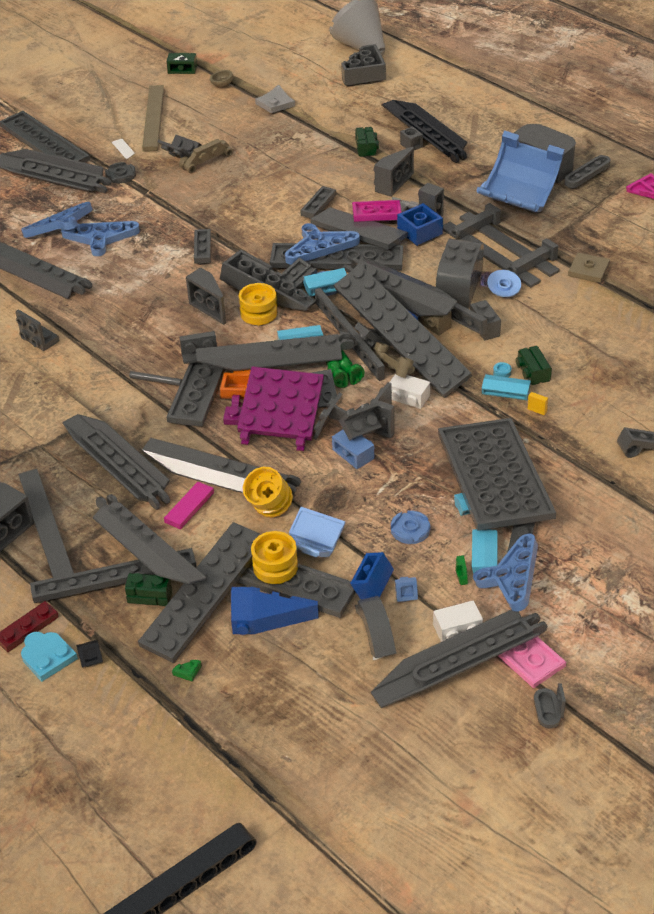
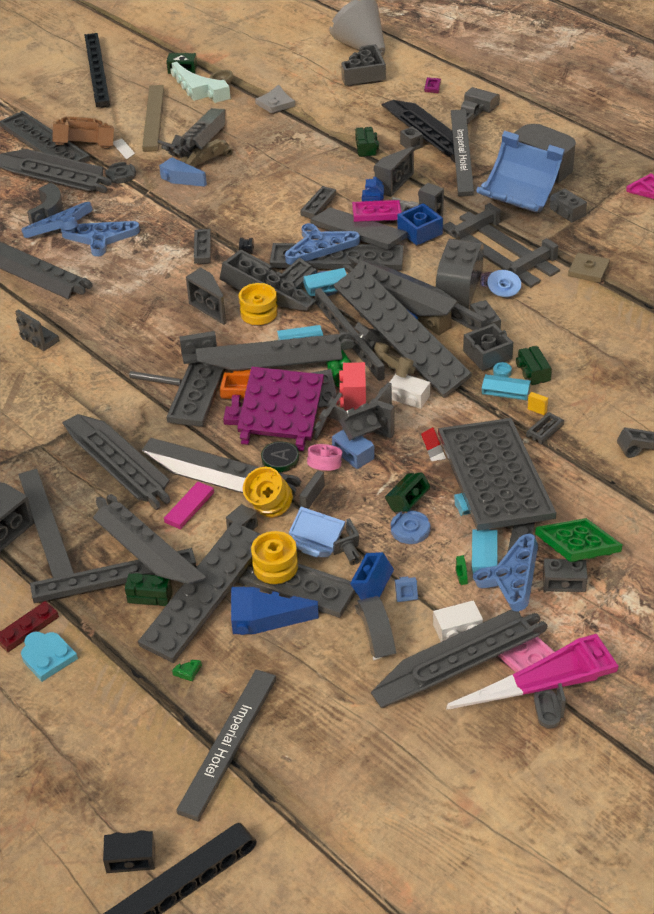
black tile [76,640,103,668] -> none
dark grey plate [565,155,611,189] -> none
none -> dark grey arch [27,183,63,224]
none -> medium nougat wedge [52,116,114,148]
none -> black plate [84,33,110,108]
none -> black brick [103,830,155,874]
none -> medium blue slope [159,157,207,187]
none -> light aqua arch [171,62,231,103]
none -> dark grey hinge [172,108,225,149]
none -> dark grey tile [176,669,276,821]
none -> dark grey brick [226,504,258,530]
none -> black wheel [239,238,254,254]
none -> black tile [261,441,299,472]
none -> dark grey tile [299,470,325,509]
none -> bright pink wheel [307,444,342,471]
none -> dark grey bracket [333,518,362,565]
none -> coral brick [339,362,366,411]
none -> blue hair [362,177,384,201]
none -> dark green brick [385,472,431,512]
none -> sticker [421,427,446,461]
none -> magenta tile [424,77,441,93]
none -> dark pink plate [446,634,619,709]
none -> dark grey tile [451,109,474,196]
none -> dark grey plate [461,87,500,124]
none -> dark grey brick [463,323,514,371]
none -> dark grey tile [526,412,564,445]
none -> green plate [535,518,623,562]
none -> dark grey brick [543,559,588,592]
none -> dark grey brick [550,188,587,223]

